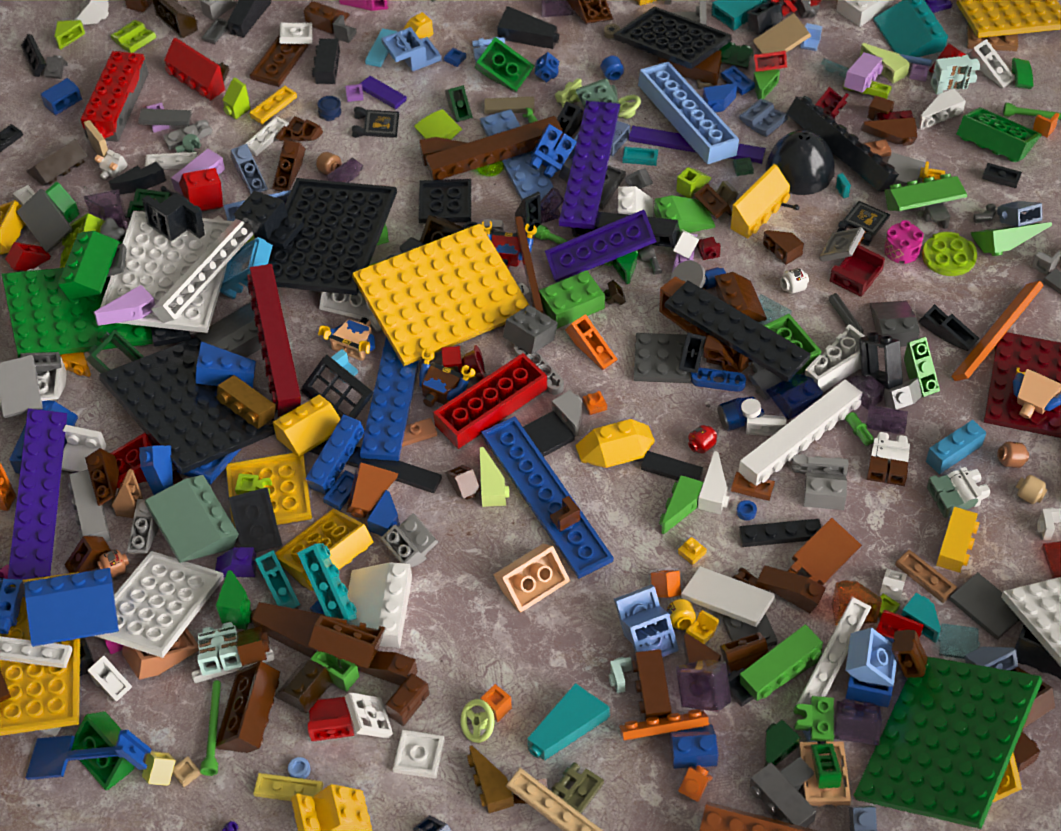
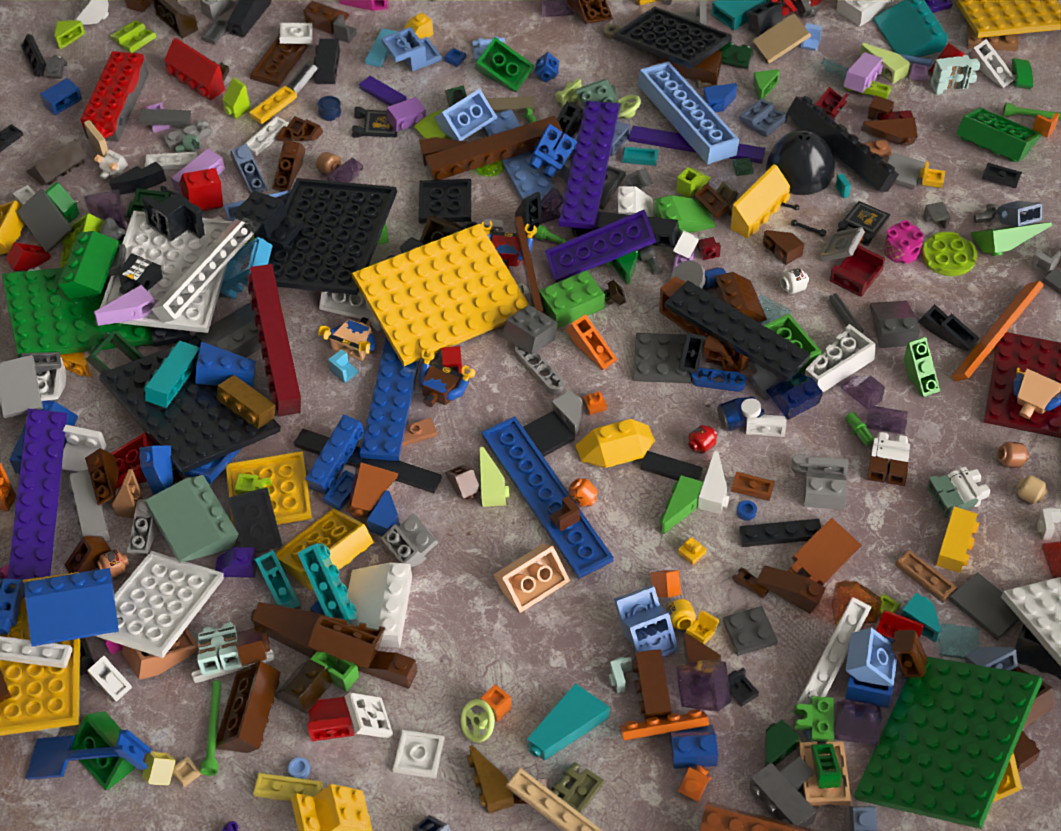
green slope [216,570,252,630] -> none
yellow slope [273,394,340,457] -> none
black piece [300,355,374,419] -> none
medium lavender plate [345,84,364,102] -> none
reddish brown brick [385,673,430,726] -> none
red brick [433,353,548,449] -> none
dark red piece [462,345,487,378] -> none
black slope [497,6,560,49] -> none
blue head [600,56,624,80] -> none
white tile [681,566,775,627] -> none
reddish brown brick [720,632,769,673] -> none
blue plate [721,65,755,95] -> none
white brick [738,380,863,486] -> none
bright green wedge [740,624,823,701] -> none
red torso [754,51,788,72] -> none
black window [859,332,903,389] -> none
white slope [880,569,907,601] -> none
light grey slope [882,378,922,410] -> none
bright green slope [884,173,967,211] -> none
white slope [918,89,966,130] -> none
dark azure brick [926,420,987,474] -> none
none -> black torso [119,253,163,295]
none -> teal brick [144,341,200,408]
none -> flat silver tile [287,62,318,94]
none -> medium lavender brick [386,97,426,132]
none -> light blue slope [434,89,498,141]
none -> orange head [568,478,598,507]
none -> black hinge [791,219,826,237]

